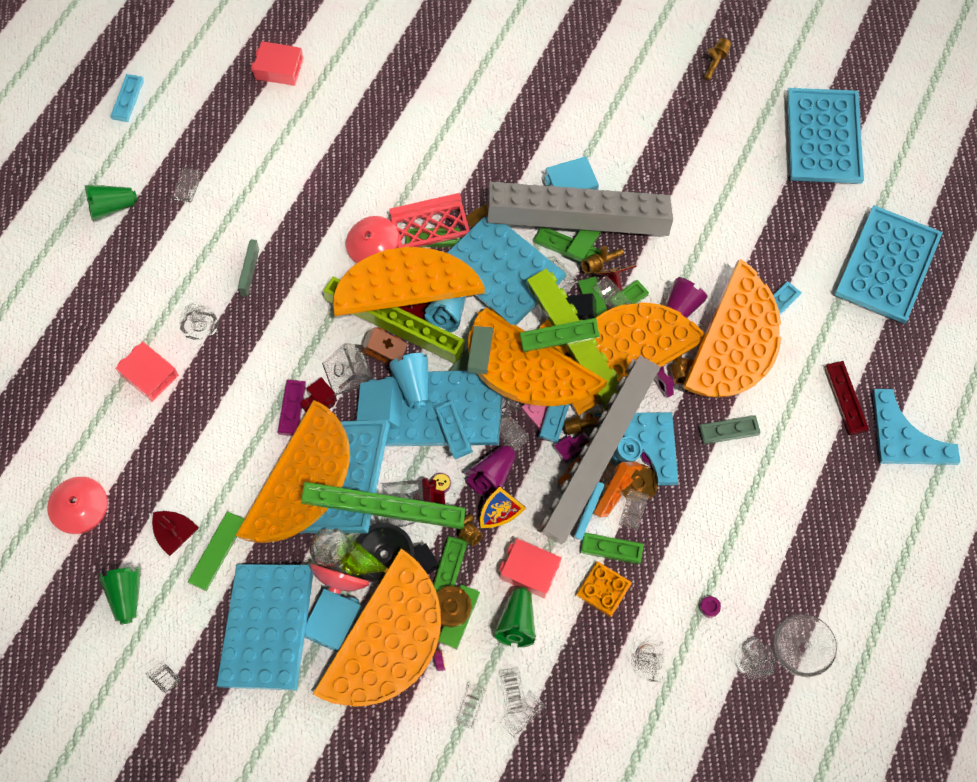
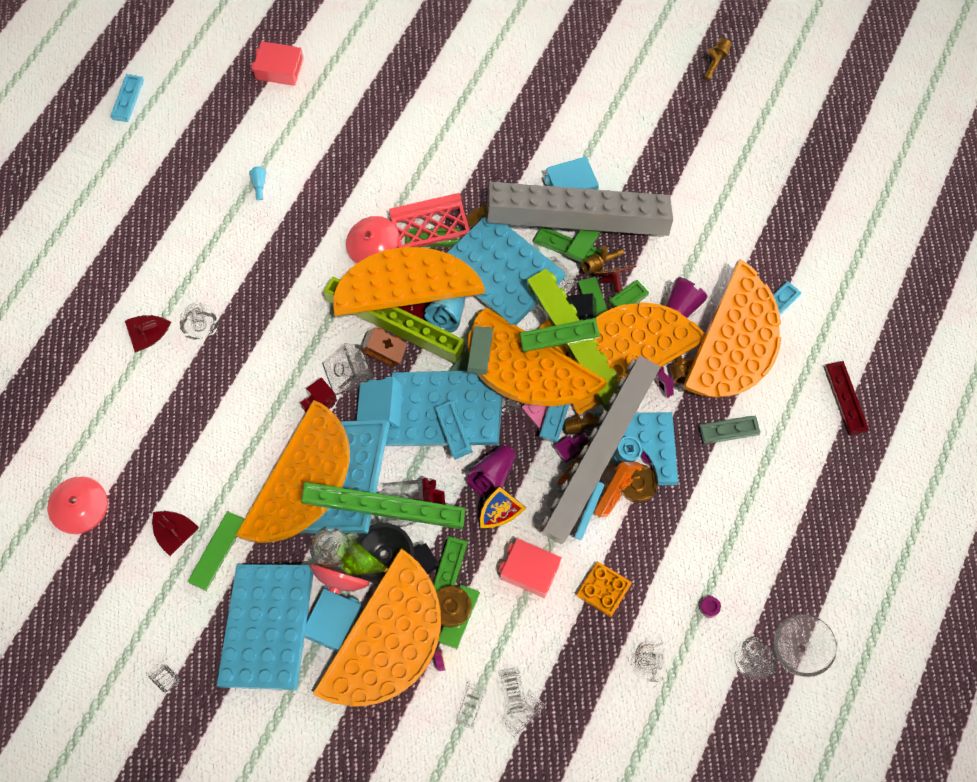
green cone [85,184,137,220] -> none
green cone [98,567,141,625] -> none
coral brick [115,341,179,402] -> none
clear slope [173,168,201,203] -> none
sand green tile [238,239,260,297] -> none
magenta tile [278,379,306,436] -> none
medium azure cone [389,353,429,409] -> none
light yellow tile [432,473,451,493] -> none
pearl gold piece [459,514,483,546] -> none
green cone [495,587,536,648] -> none
clear beam [499,413,529,451] -> none
bright green tile [581,533,644,565] -> none
clear slope [593,276,633,309] -> none
clear beam [619,489,649,531] -> none
medium azure plate [787,88,864,184] -> none
medium azure plate [835,205,943,324] -> none
medium azure plate [872,389,960,465] -> none
none -> dark red shield [125,315,172,352]
none -> medium azure cone [249,167,267,200]

